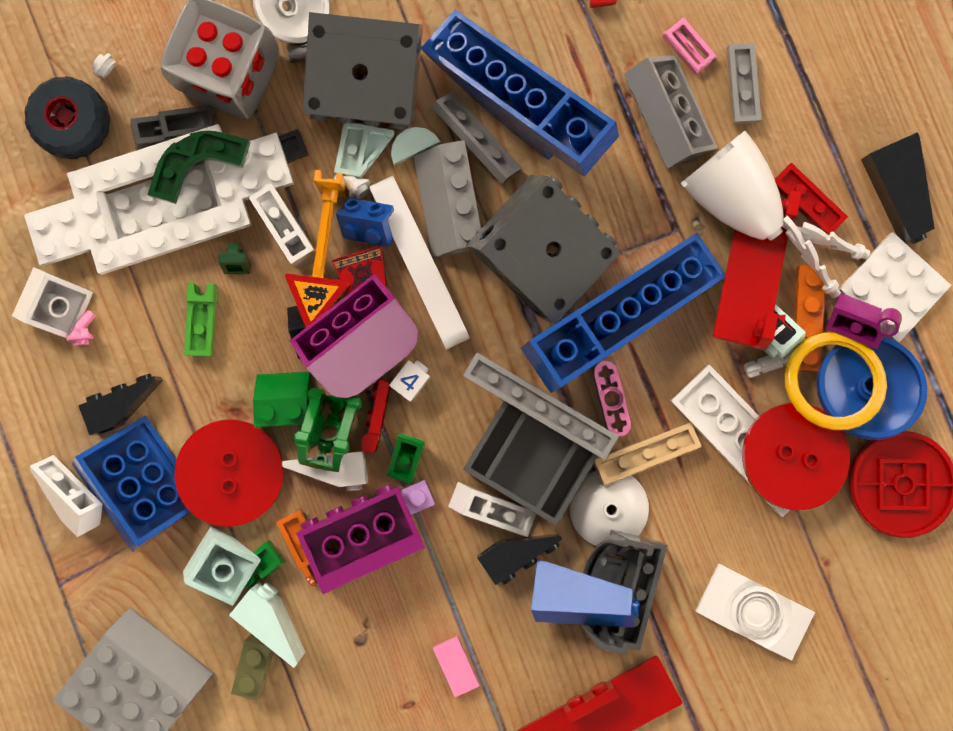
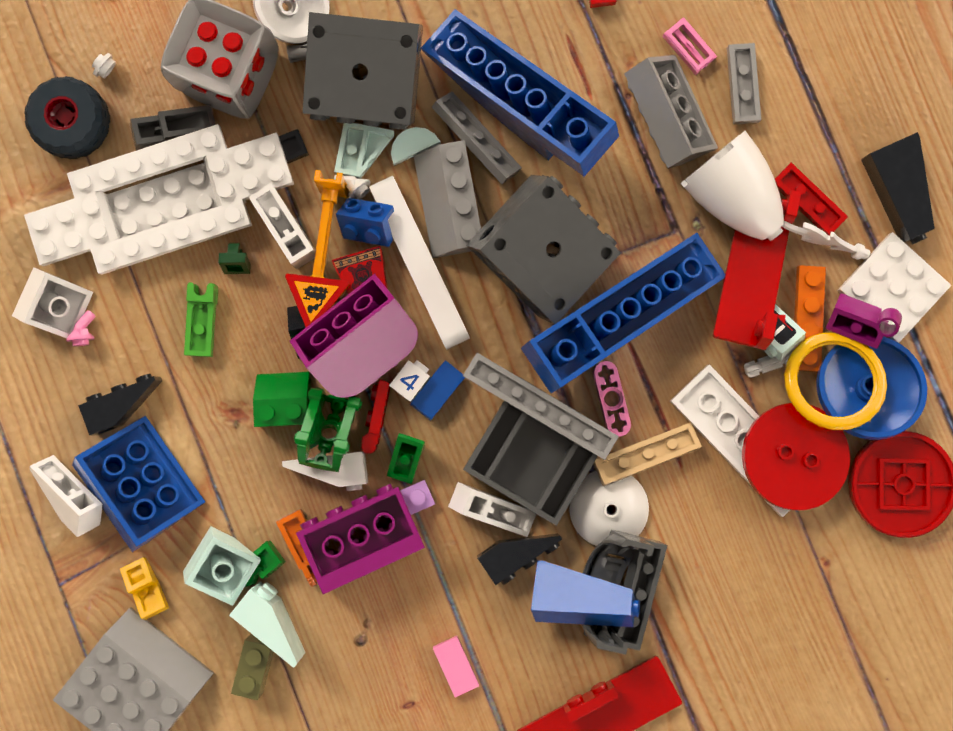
dark green plate [147,131,251,204] -> none
red plate [174,419,284,527] -> none
white slope [695,563,815,660] -> none
white piece [783,216,841,298] -> none
none -> yellow slope [120,557,169,620]
none -> blue slope [410,360,465,421]

